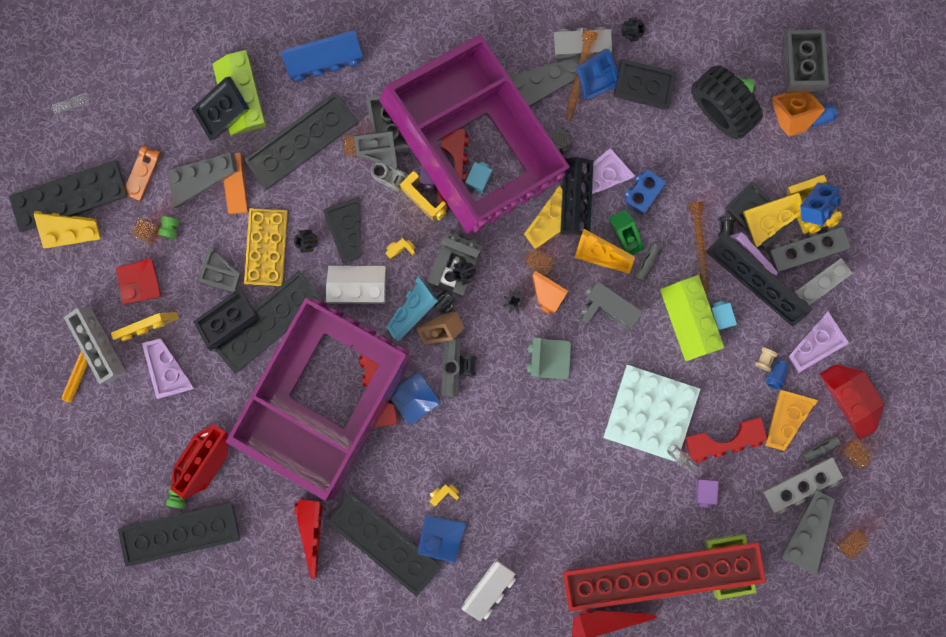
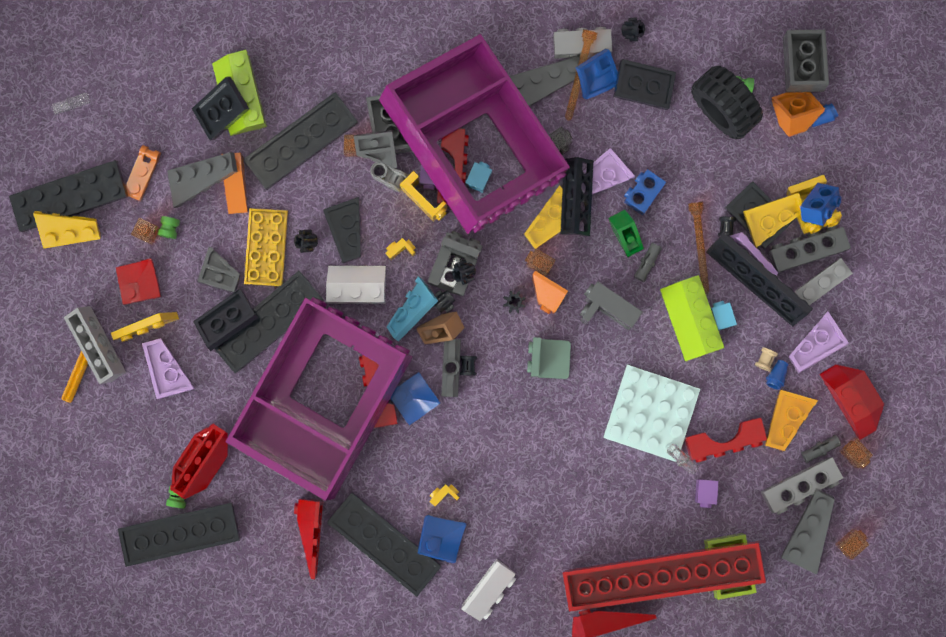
blue slope [281,30,364,82] -> none
light orange wing [574,229,635,274] -> none

